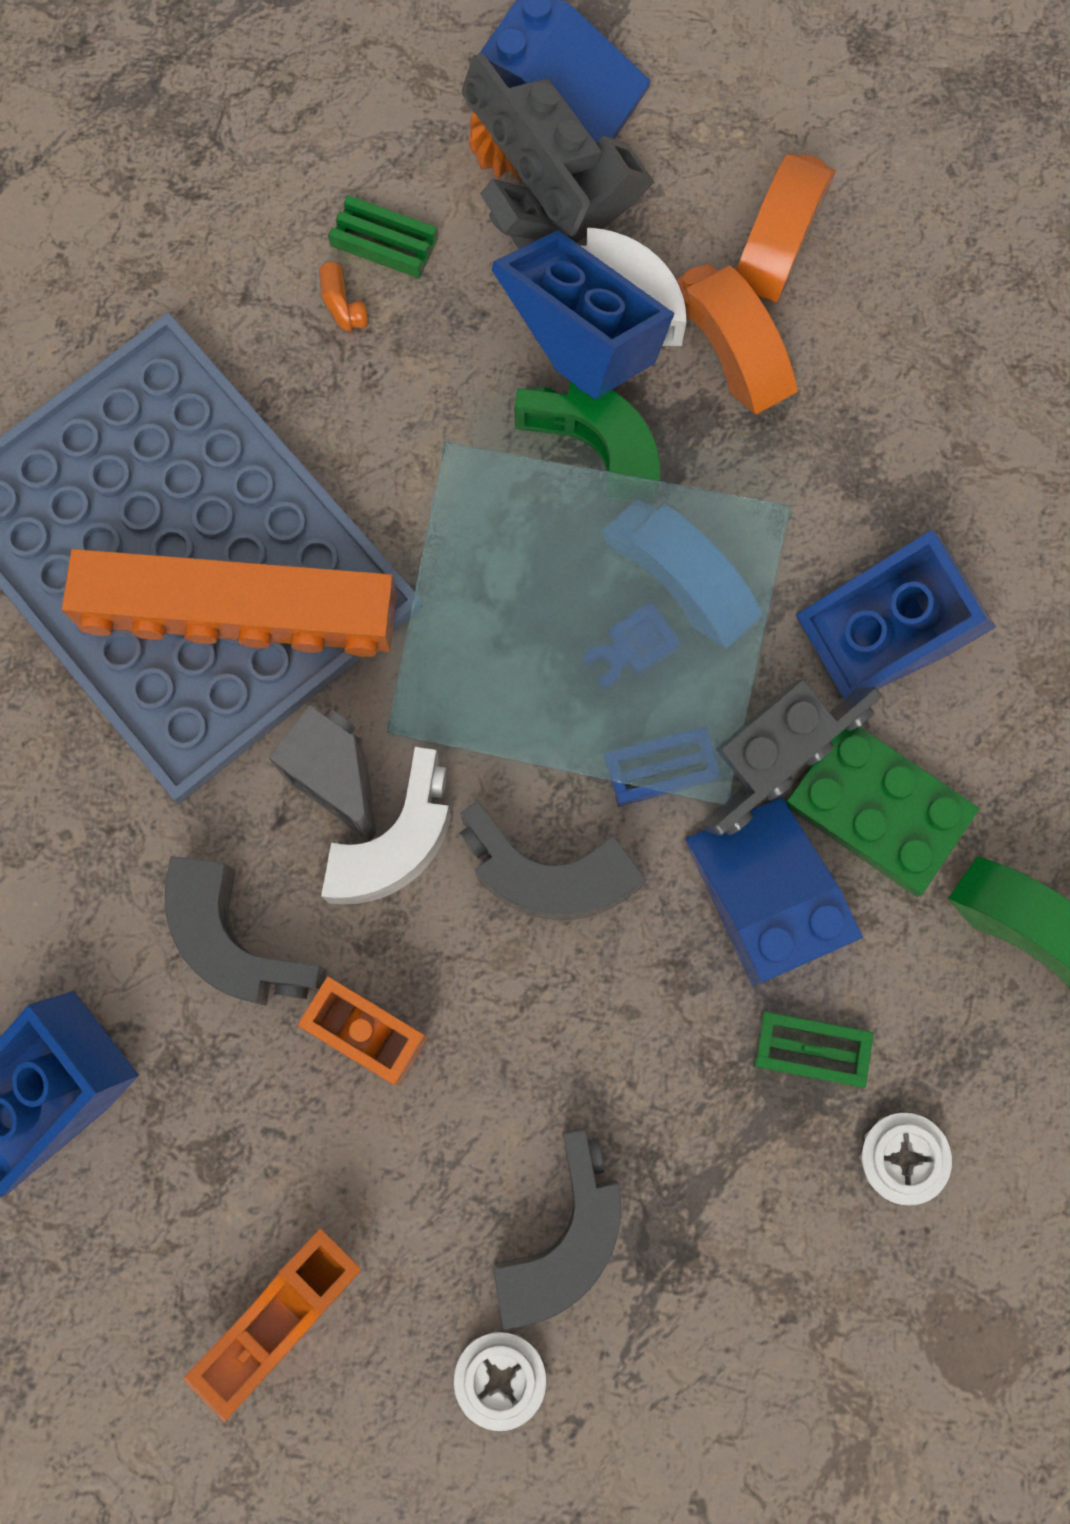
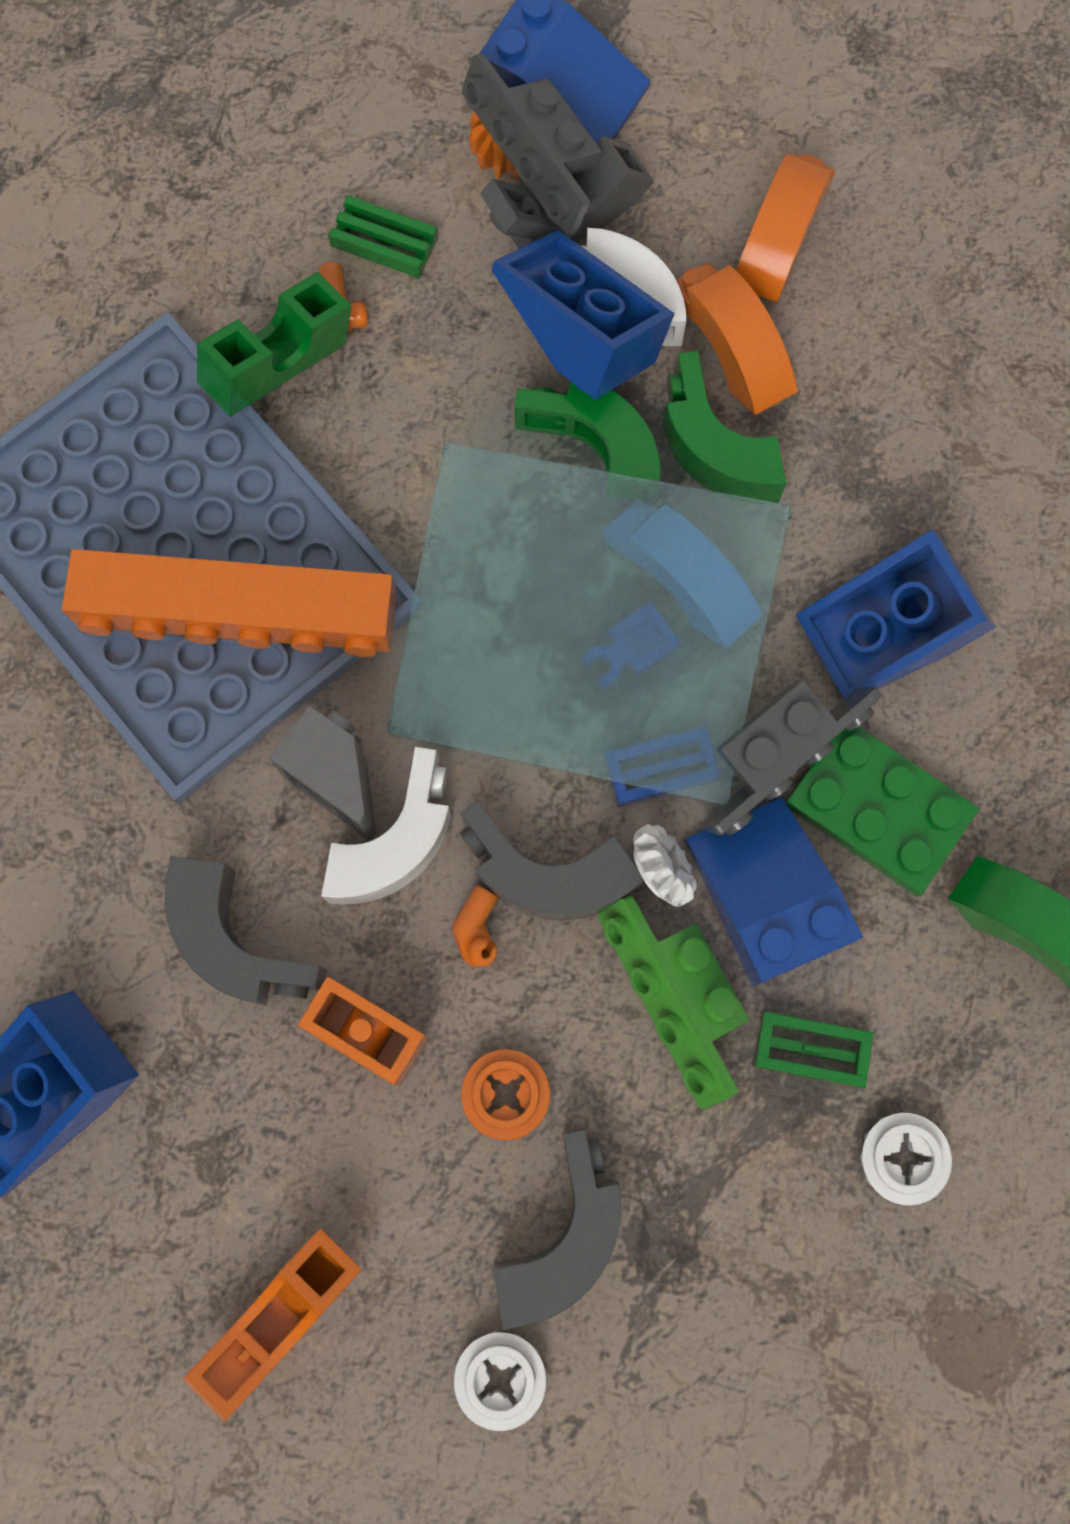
none -> green arch [197,272,352,417]
none -> orange arm [452,885,498,967]
none -> orange gear [461,1049,550,1140]
none -> bright green bracket [598,895,750,1110]
none -> white gear [633,824,697,907]
none -> green arch [662,351,786,505]

